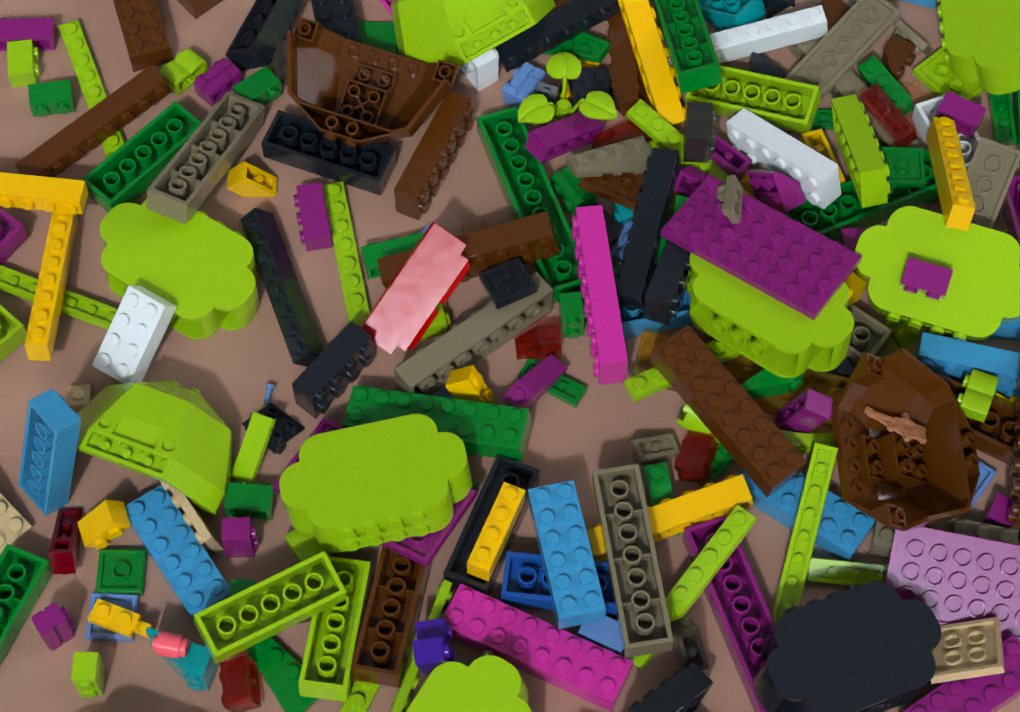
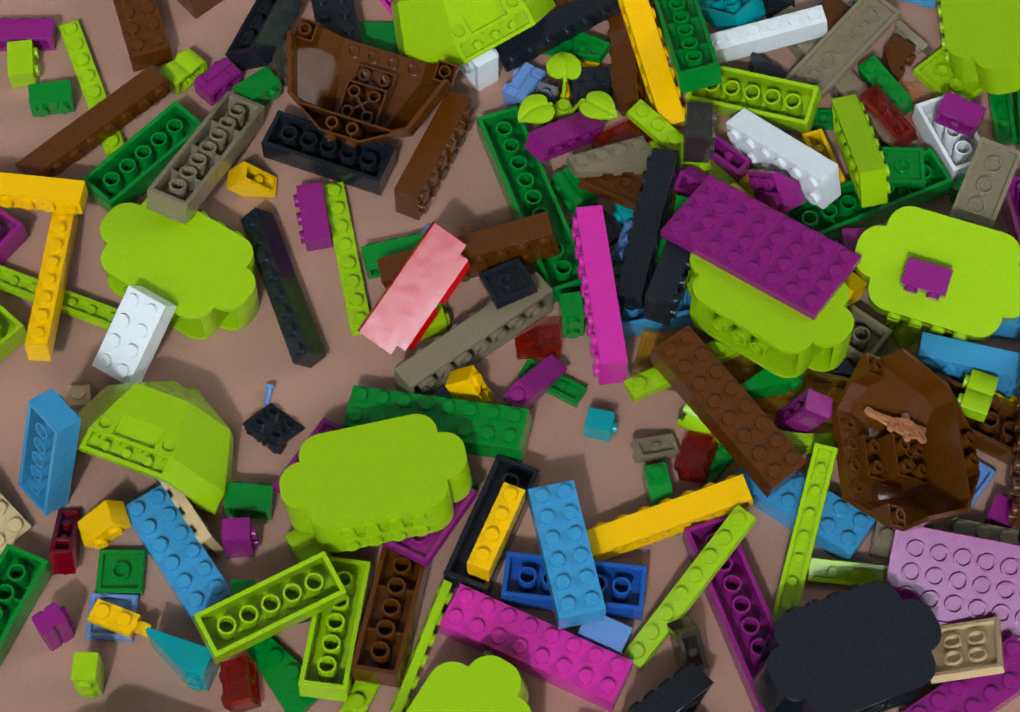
coral brick [152,631,190,659] -> none
lime tile [231,412,276,484] -> none
black brick [292,321,374,419] -> none
dark purple brick [413,618,455,674] -> none
dark tan brick [592,464,674,658] -> none
dark tan hinge [717,175,743,224] -> none
yellow brick [926,117,975,231] -> none
none -> teal brick [584,407,619,442]

